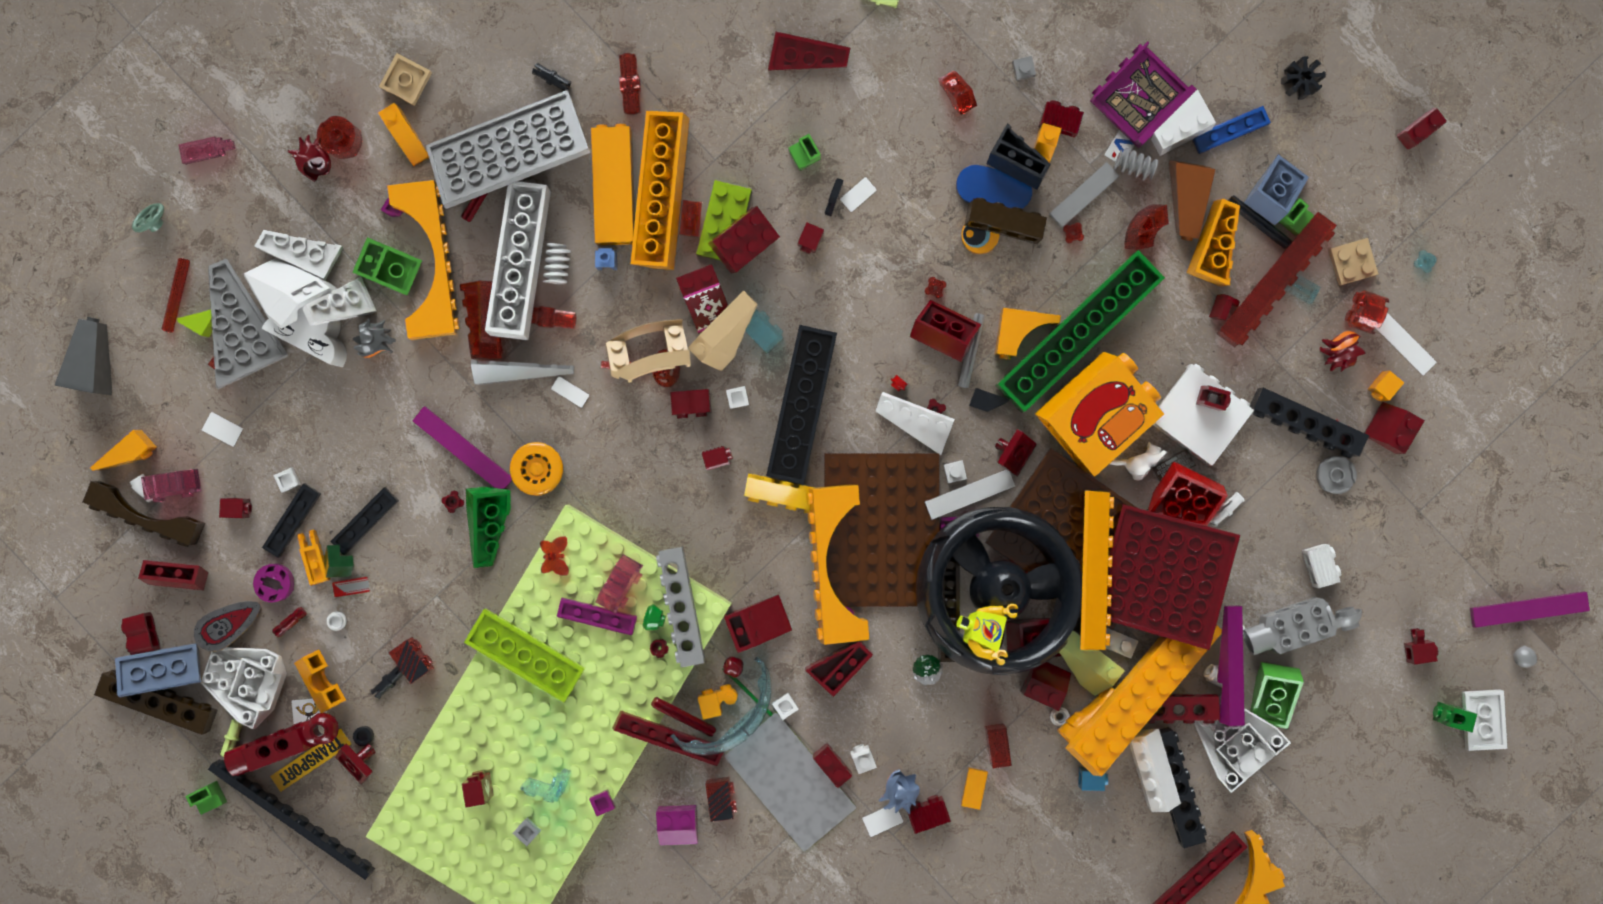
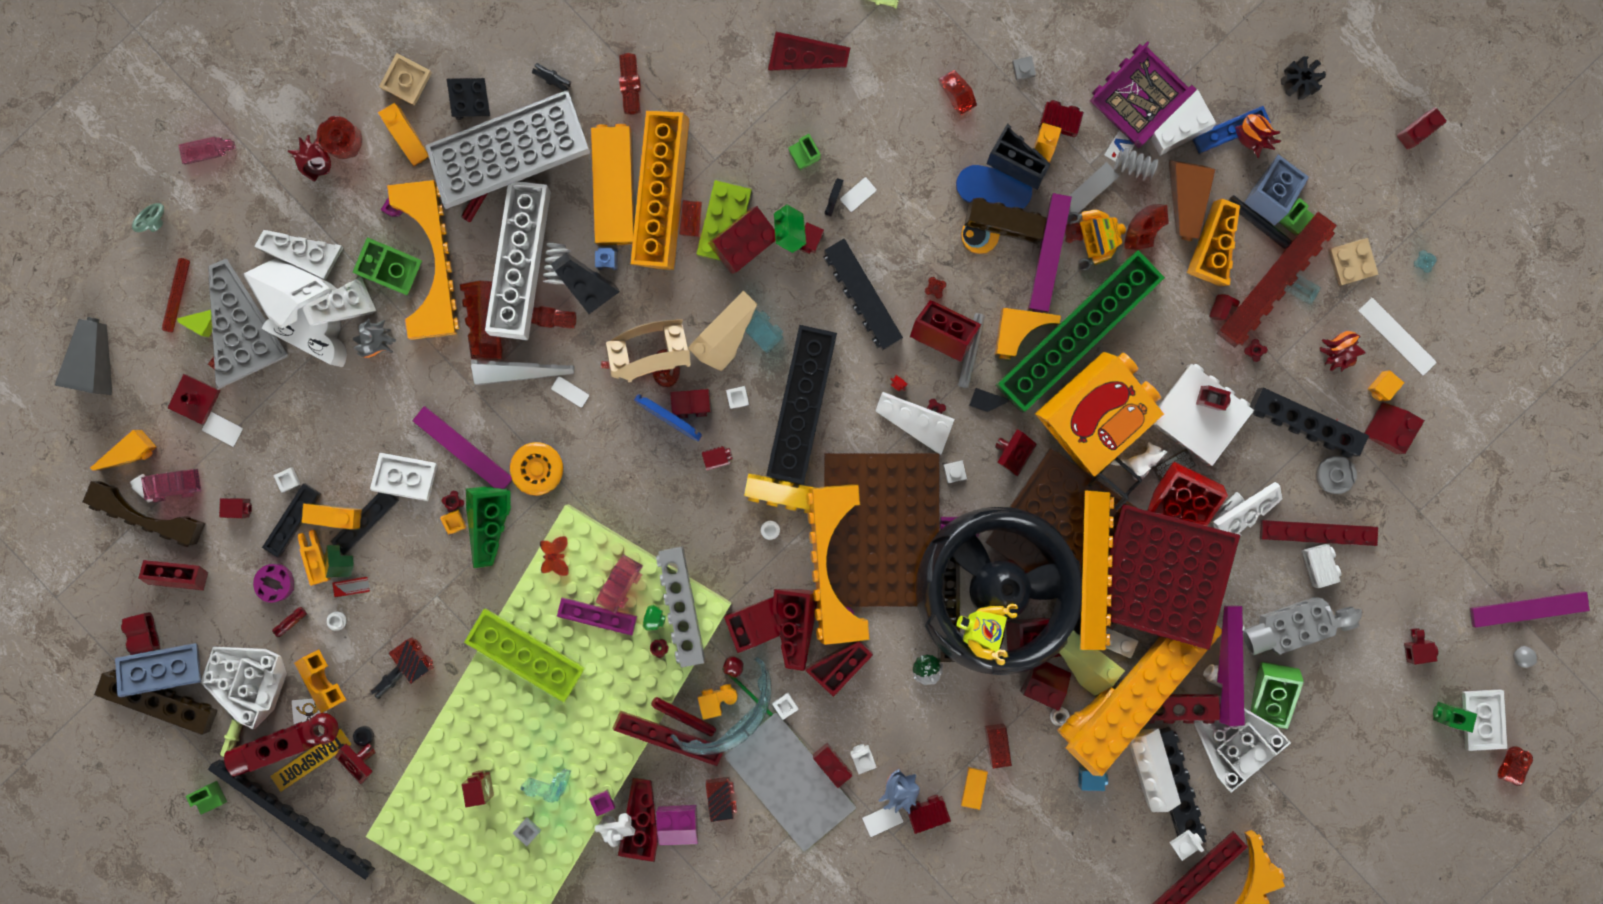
shield [194,601,260,651] -> none
dark red slope [676,264,728,334] -> none
white sticker [925,470,1015,519] -> none
clear red brick [1345,290,1389,334] -> none
none -> dark red tile [167,374,221,425]
none -> light orange slope [302,504,362,529]
none -> white plate [370,453,437,501]
none -> light orange tile [440,509,467,535]
none -> black hinge [446,78,490,120]
none -> black wedge [551,253,620,314]
none -> white hips [595,813,635,847]
none -> dark red wedge [618,778,658,862]
none -> blue tile [634,394,702,442]
none -> white plate [761,521,780,540]
none -> dark red wedge [772,589,817,671]
none -> green brick [774,204,806,253]
none -> black brick [823,238,903,351]
none -> magenta brick [1028,193,1072,313]
none -> light orange torso [1068,210,1126,270]
none -> black piece [1088,457,1142,510]
none -> white bracket [1169,830,1204,860]
none -> white wing [1213,482,1282,537]
none -> dark red hair [1235,114,1281,158]
none -> dark red plate [1244,339,1268,362]
none -> dark red plate [1260,520,1378,546]
none -> clear red piece [1498,746,1533,786]

